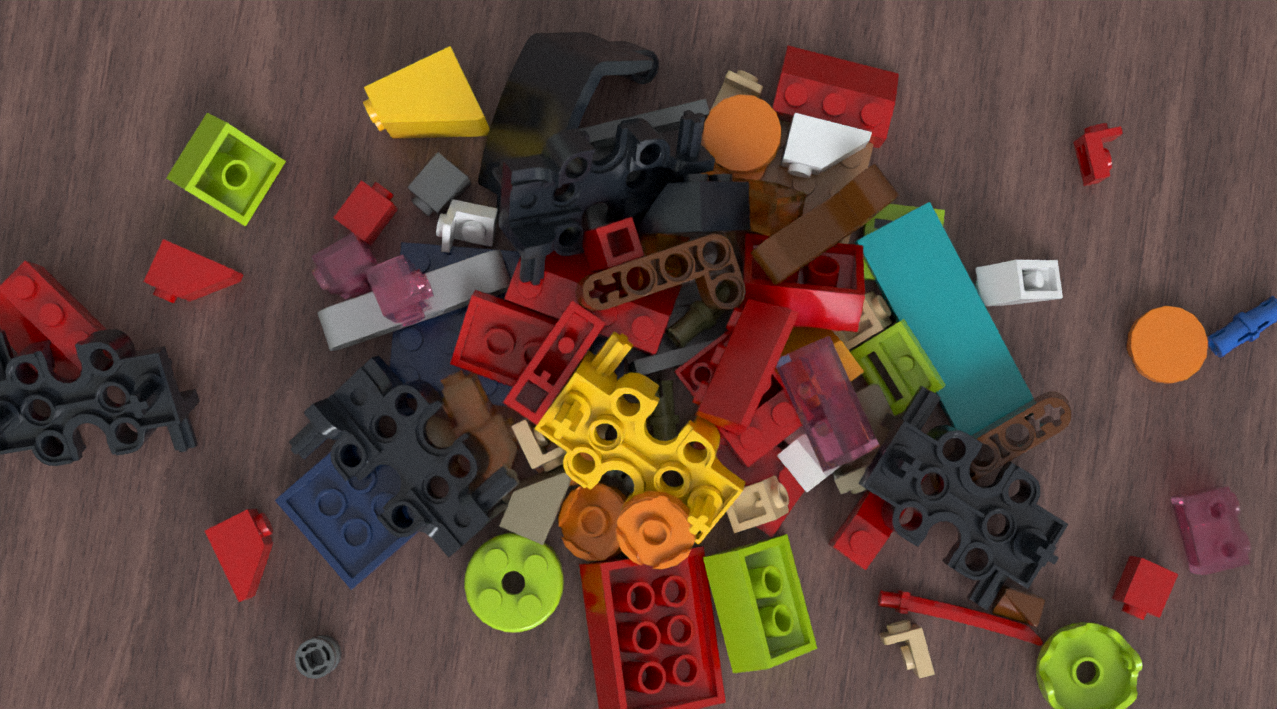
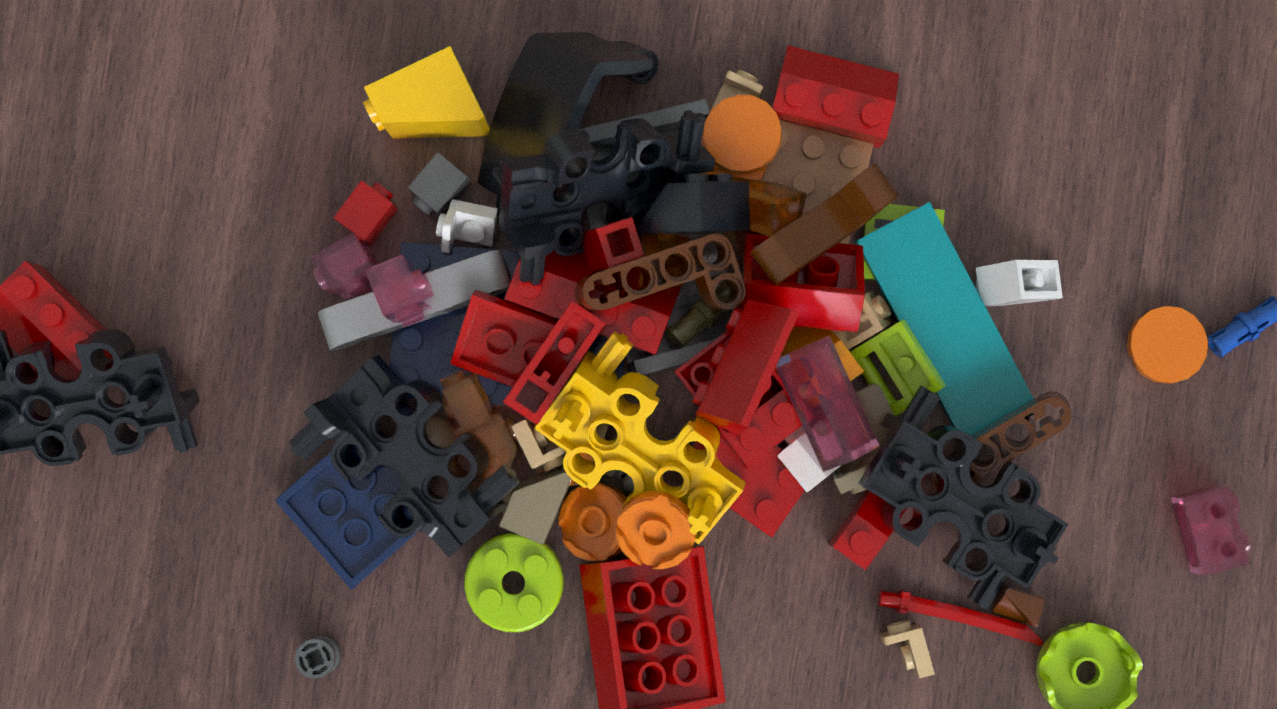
red slope [143,239,244,304] -> none
lime slope [166,113,286,226] -> none
red slope [205,508,273,602] -> none
olive pin [648,380,680,441] -> none
lime slope [703,534,817,673] -> none
tan bracket [726,475,789,533] -> none
white slope [780,113,872,178] -> none
red bracket [1073,123,1123,186] -> none
red brick [1112,556,1178,620] -> none

